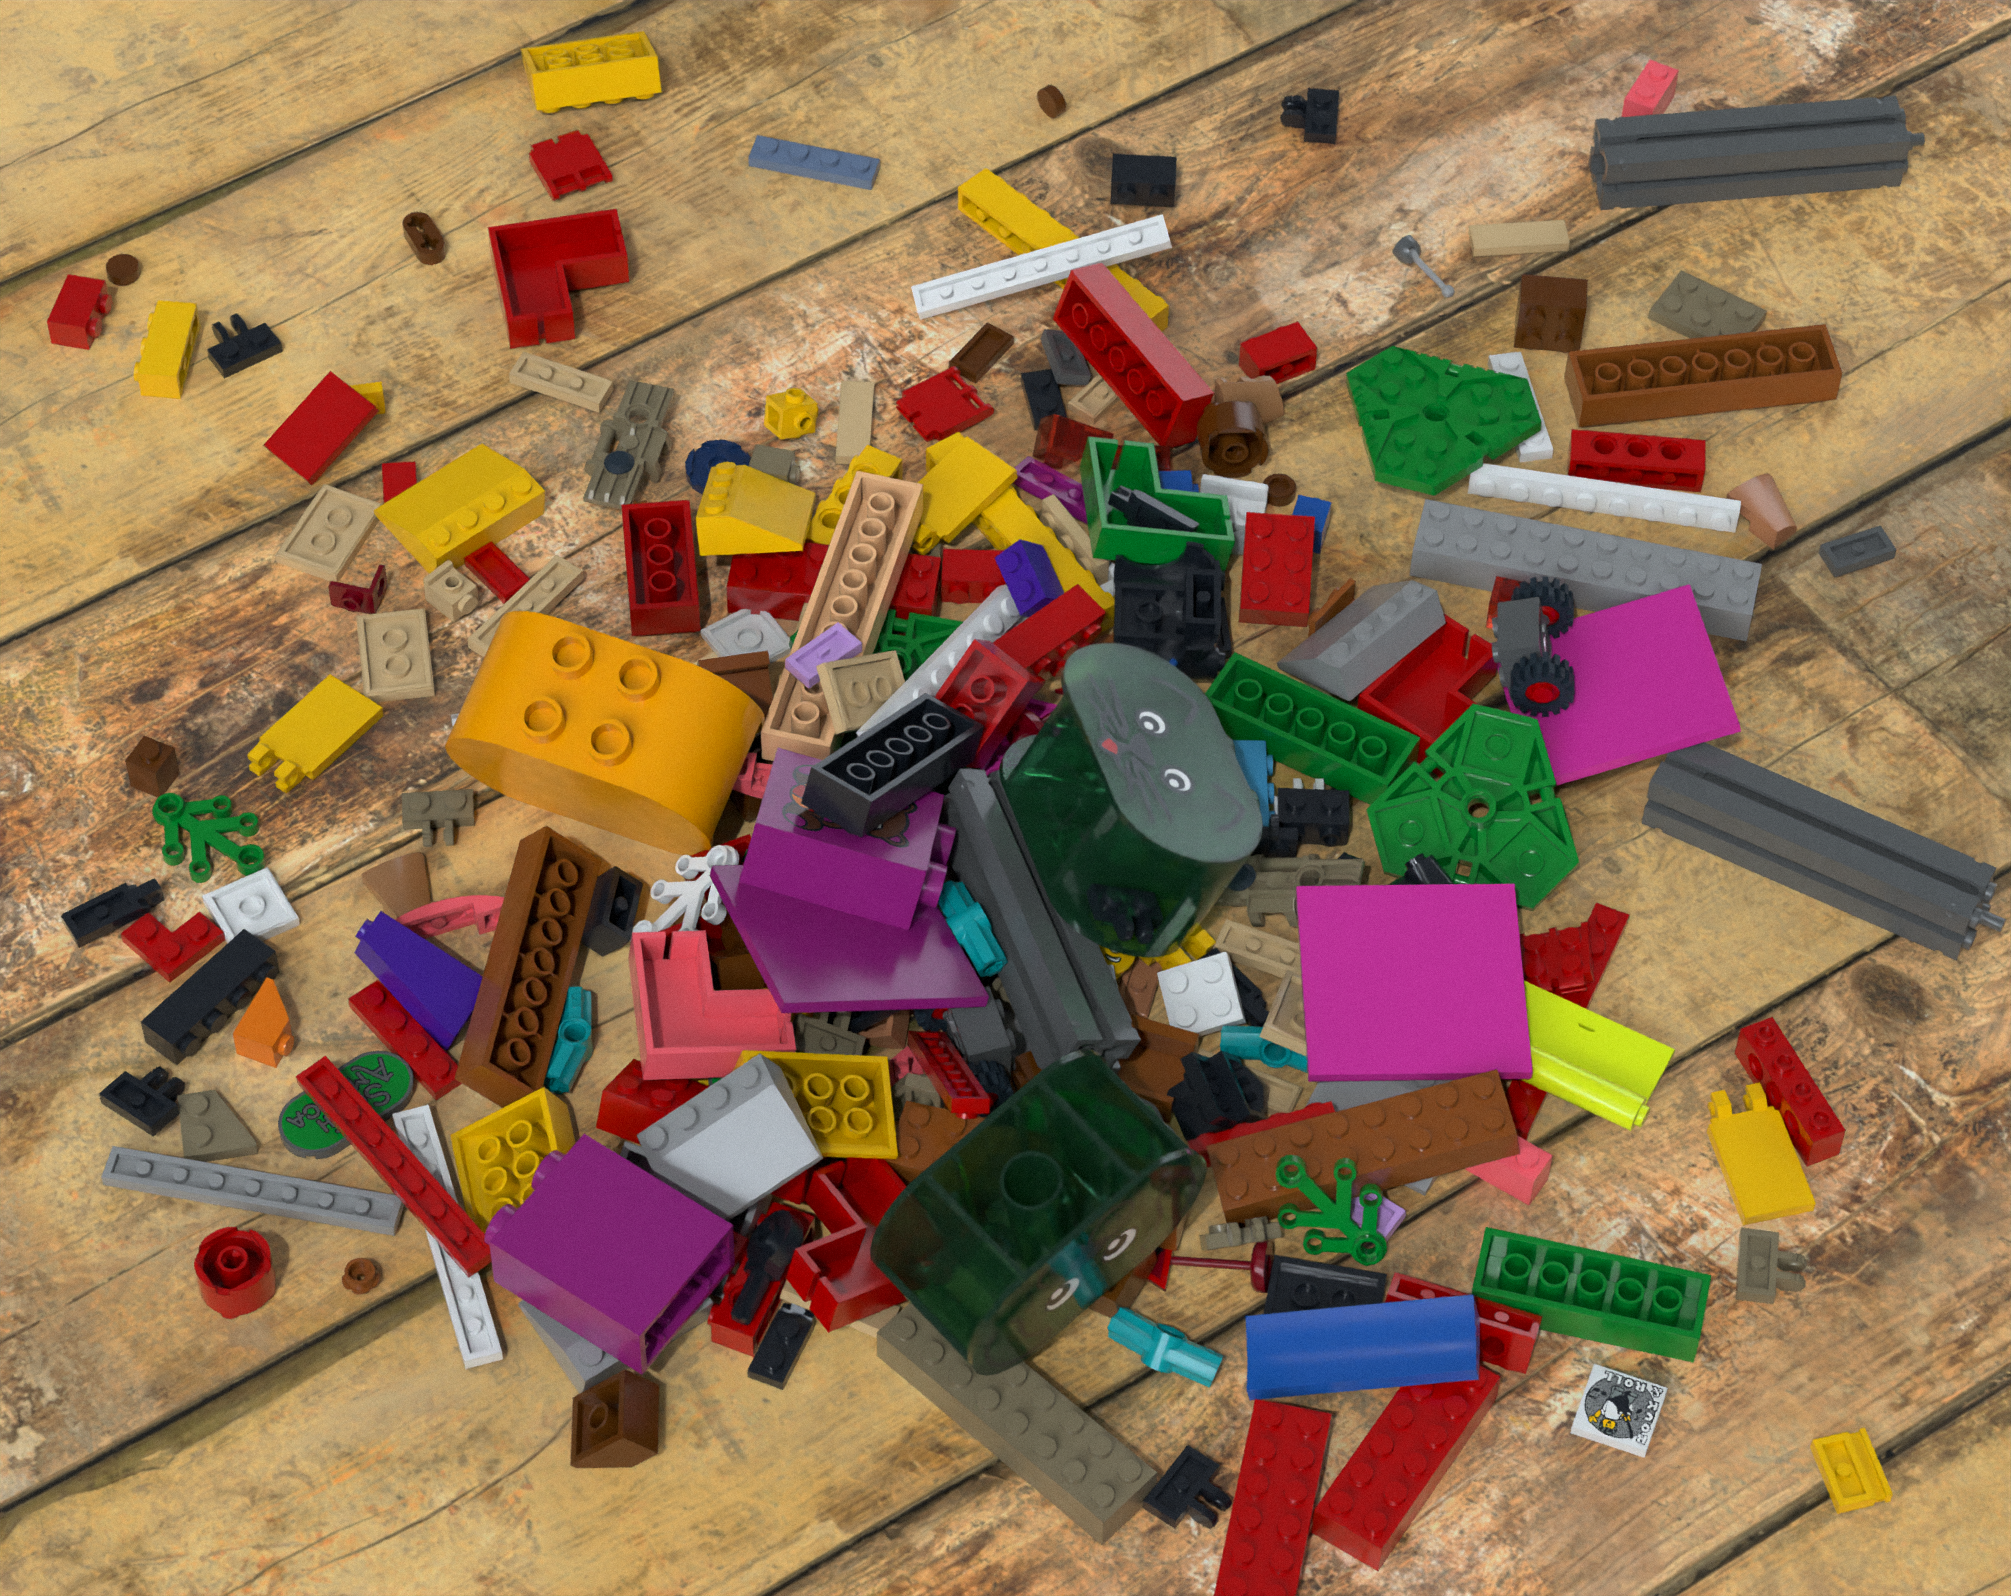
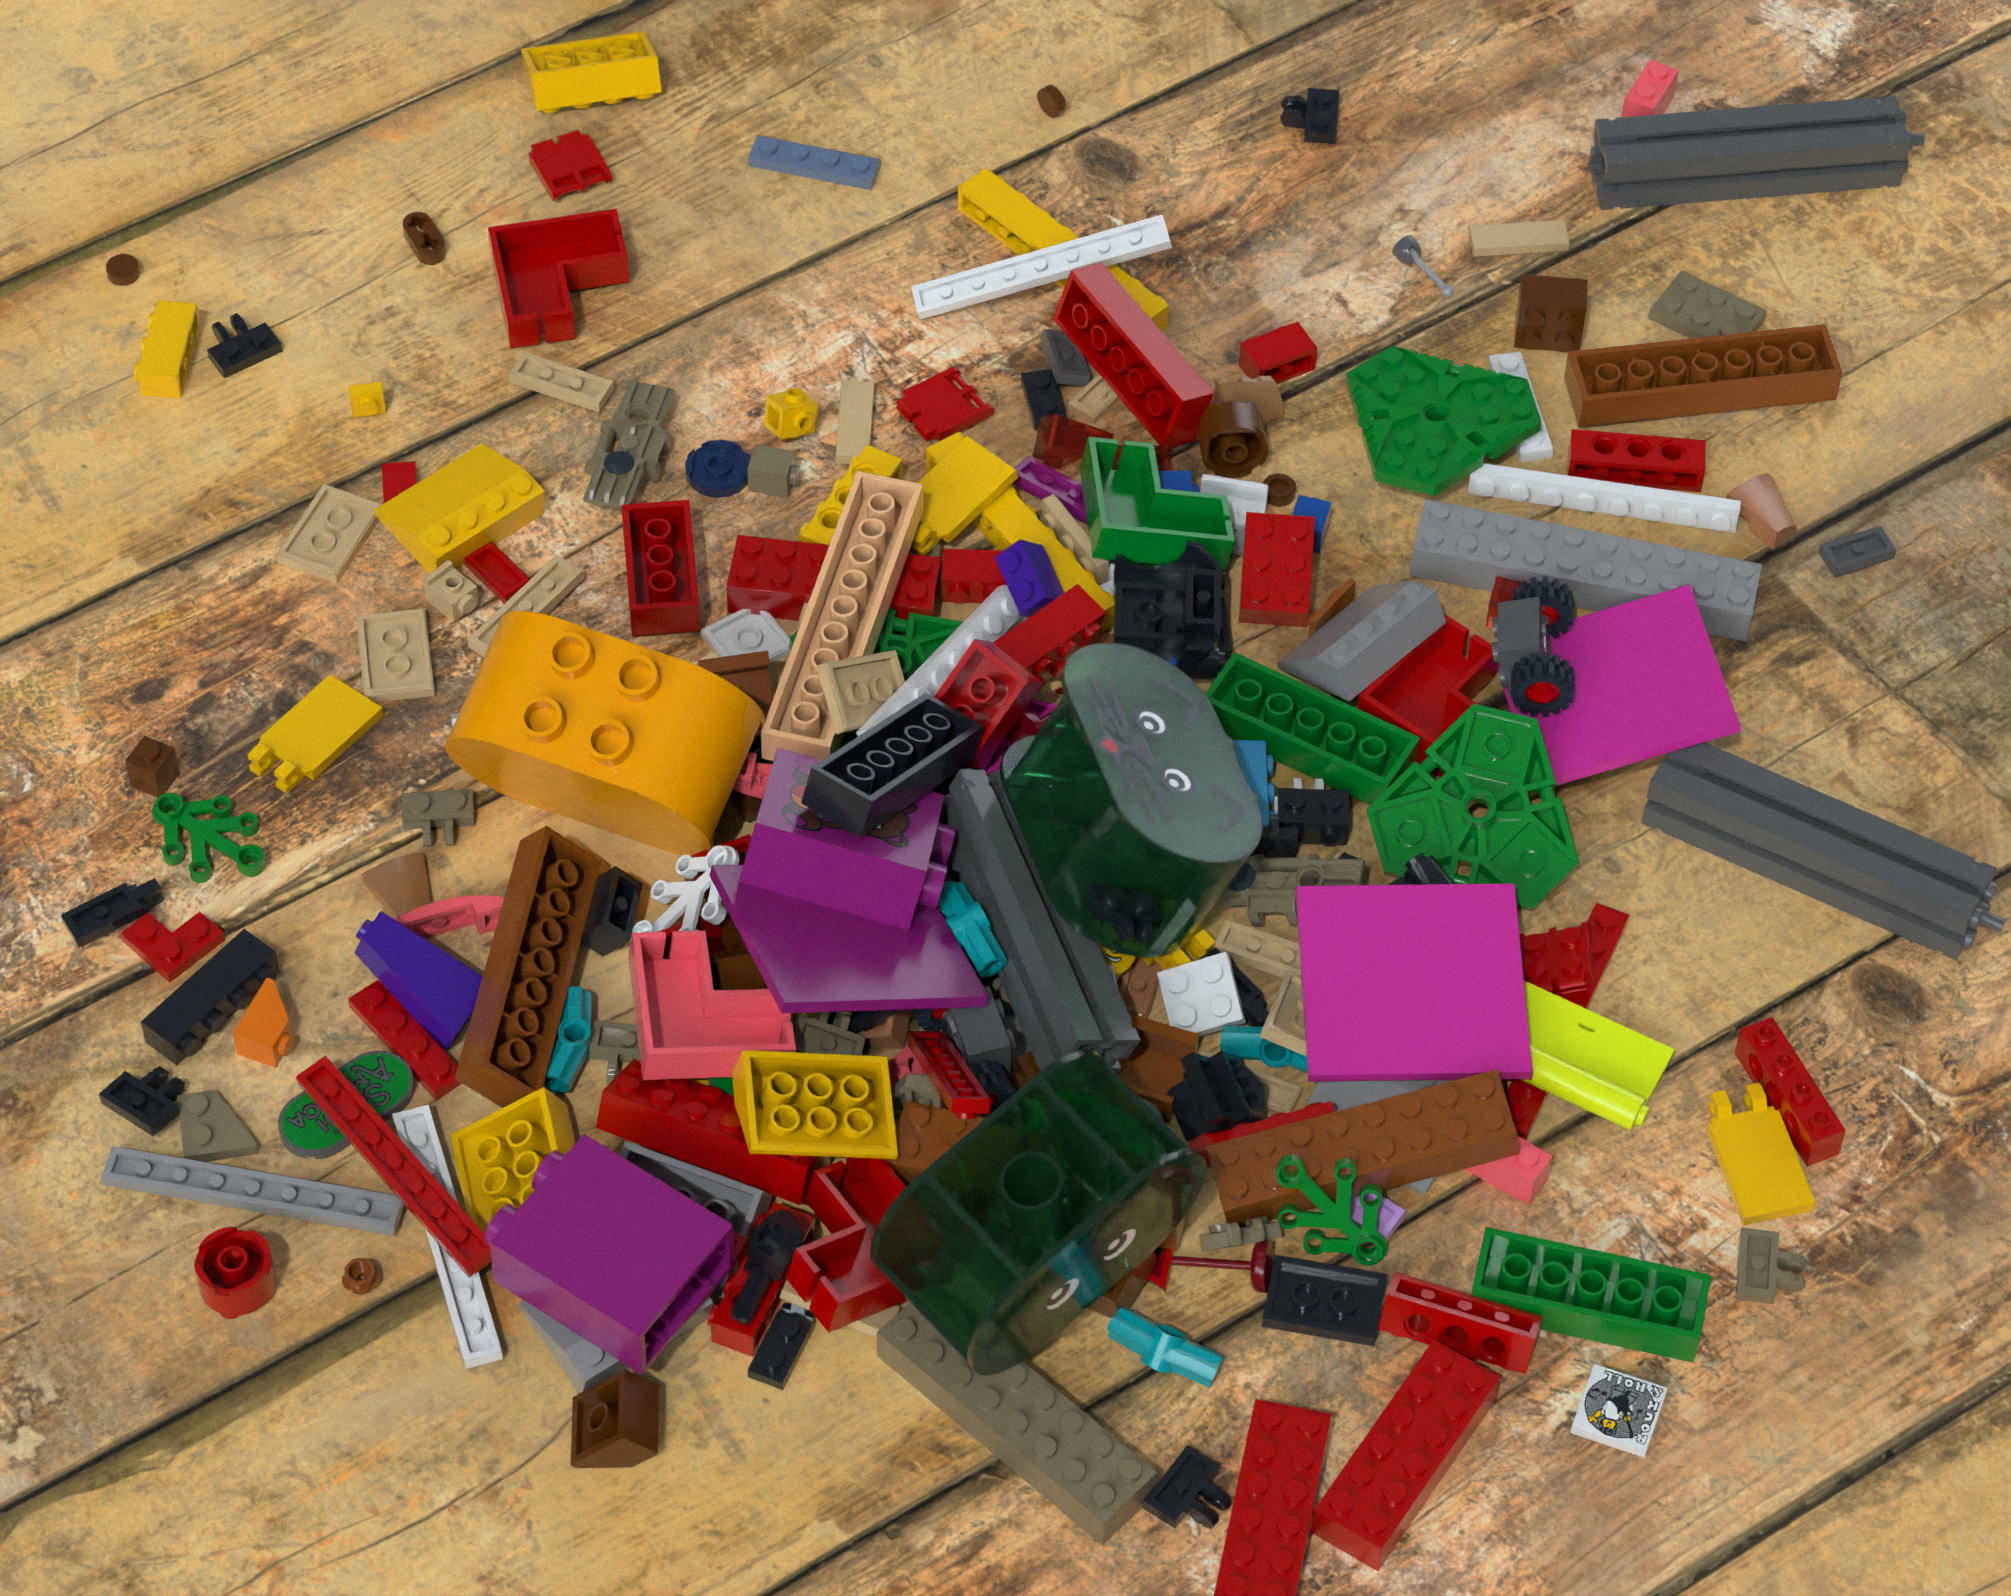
red brick [47,274,112,350] -> none
white tile [202,867,300,943] -> none
red tile [263,371,379,485] -> none
dark red bracket [328,564,388,614] -> none
light grey slope [637,1054,823,1221] -> none
yellow slope [696,462,816,556] -> none
lavender plate [785,622,862,689] -> none
reddish brown tile [949,322,1014,384] -> none
black hinge [1108,485,1199,532] -> none
black brick [1110,154,1177,207] -> none
blue arch [1245,1294,1480,1400] -> none
yellow plate [1810,1428,1893,1514] -> none
none -> dark tan hinge [589,1020,640,1085]

